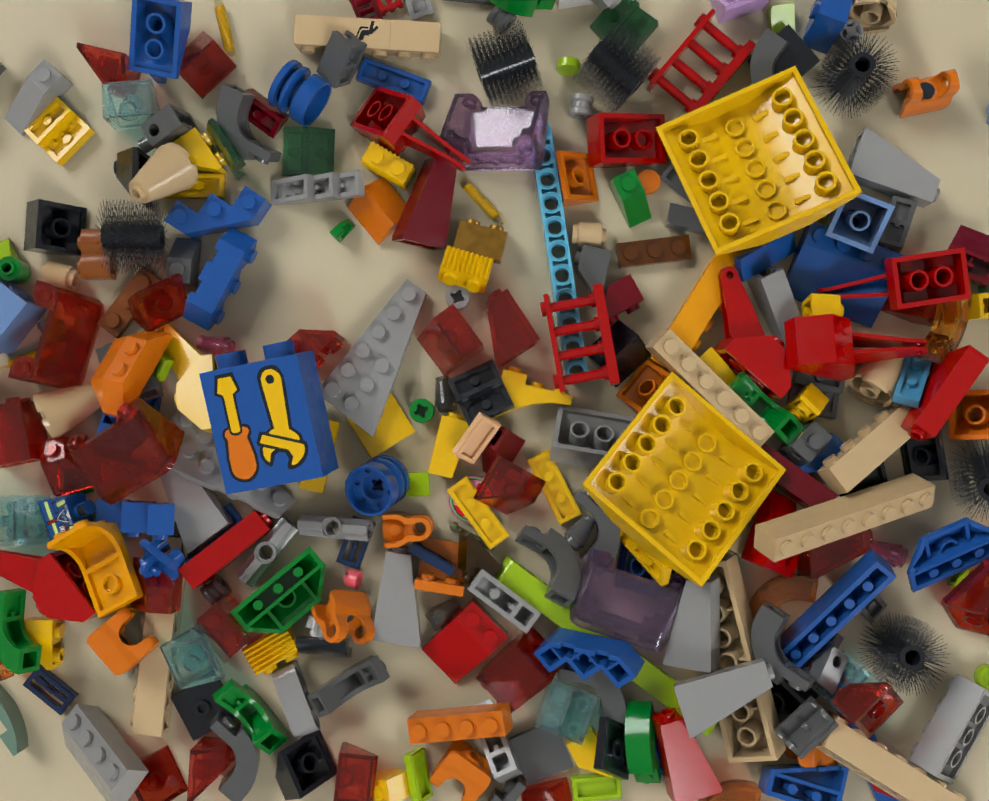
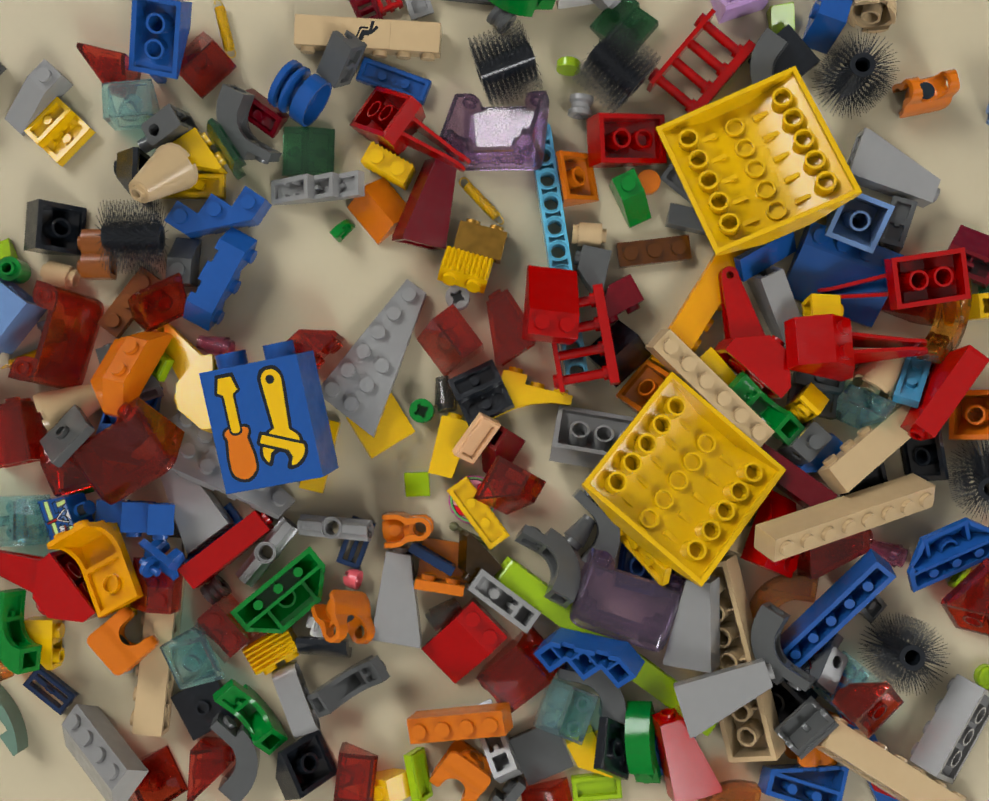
blue wheel [345,455,410,516] -> none
yellow tile [527,449,582,525] -> none
light grey wheel [834,19,864,50] -> none
none -> dark grey plate [40,405,95,468]
none -> red slope [522,265,580,345]
none -> clear light blue slope [835,384,897,429]

